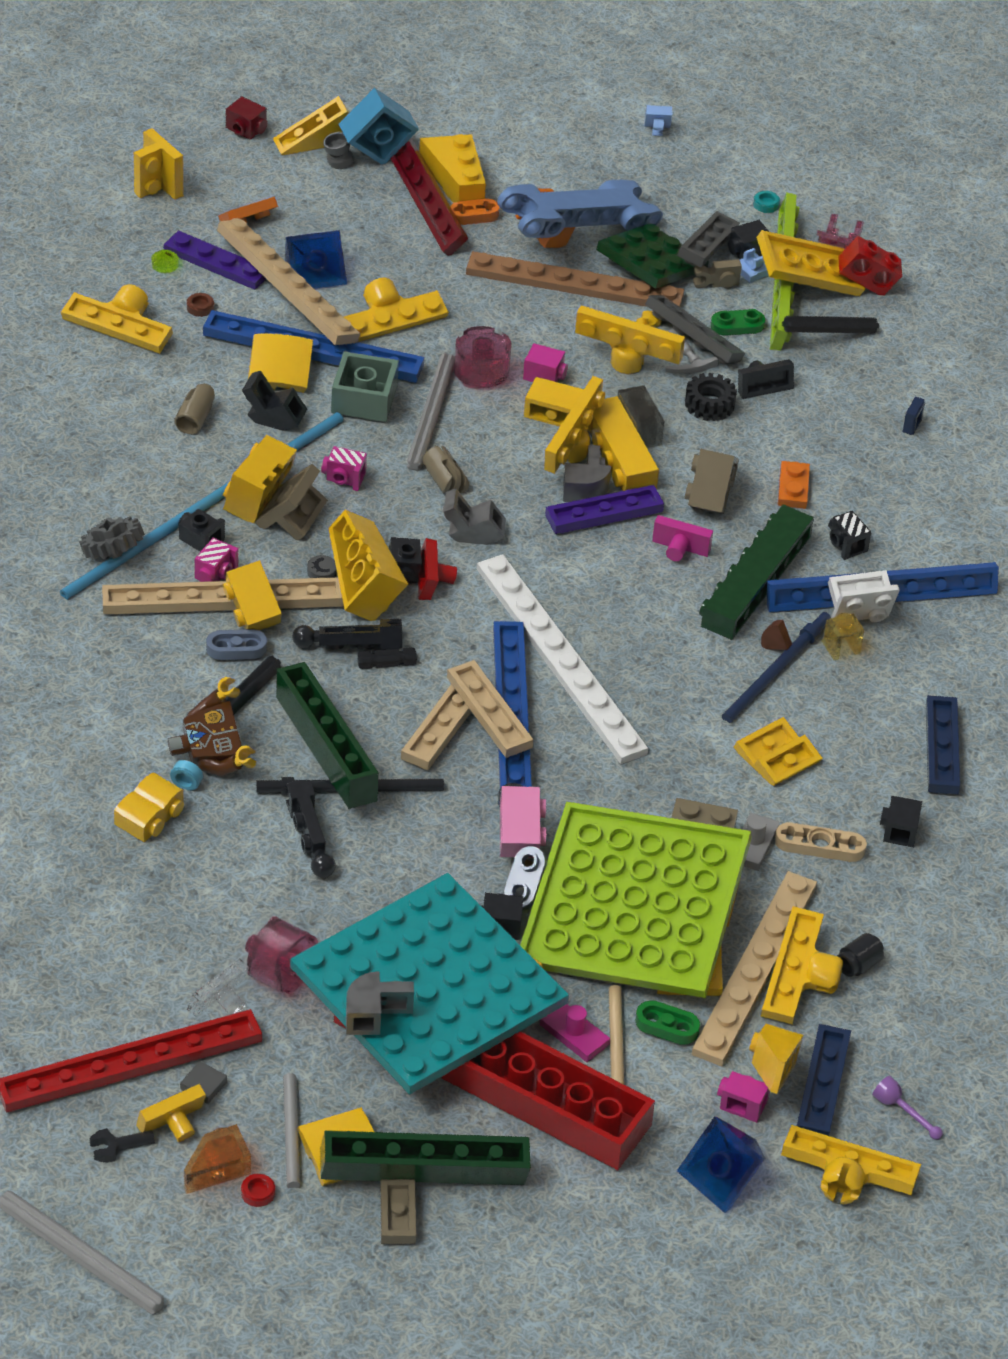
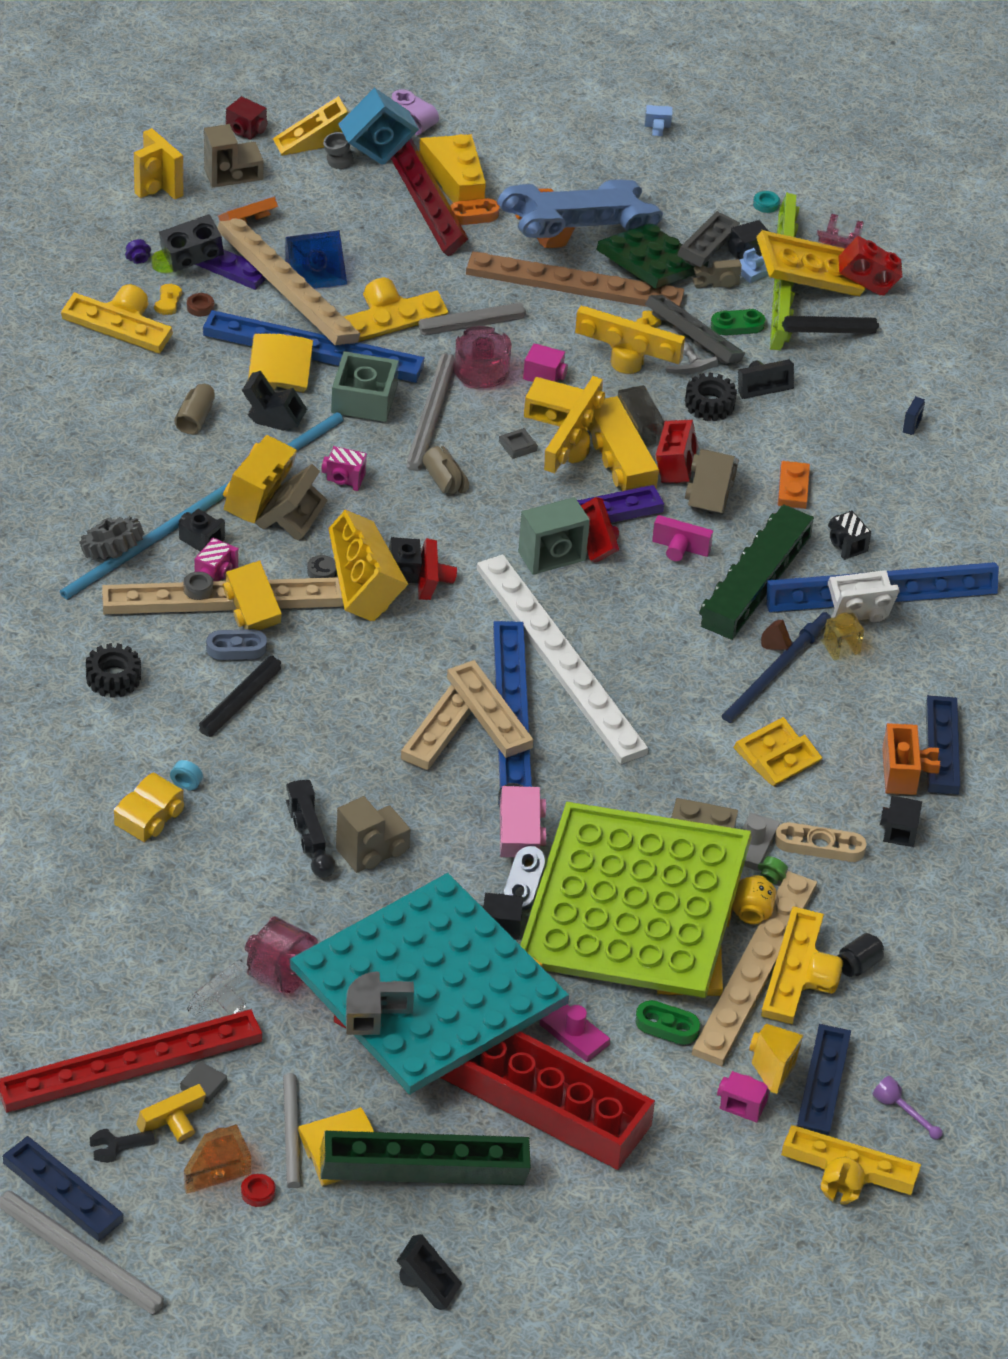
reddish brown torso [167,677,256,777] -> none
black bar [256,777,444,796] -> none
dark green brick [276,662,379,809] -> none
black plate [292,619,403,650] -> none
black axle [357,647,417,669] -> none
dark tan plate [380,1179,416,1244] -> none
flat silver brick [443,488,506,545] -> none
flat silver brick [563,445,611,502] -> none
tan bar [609,985,624,1084] -> none
clear blue slope [677,1117,766,1213] -> none
none -> dark blue plate [3,1136,124,1242]
none -> black tyre [86,643,141,698]
none -> dark purple plate [125,239,151,264]
none -> yellow piece [154,284,183,315]
none -> black brick [159,214,224,272]
none -> dark grey tile [183,571,213,600]
none -> dark tan brick [204,124,264,188]
none -> dark tan brick [336,796,411,873]
none -> lavender piece [391,90,439,135]
none -> black tile [397,1234,462,1310]
none -> light grey axle [419,303,525,335]
none -> dark grey tile [499,428,538,459]
none -> sand green brick [518,497,590,575]
none -> red tile [581,497,619,562]
none -> red brick [656,420,699,483]
none -> yellow head [733,875,776,924]
none -> bright green plate [758,856,788,884]
none -> orange brick [882,723,940,795]

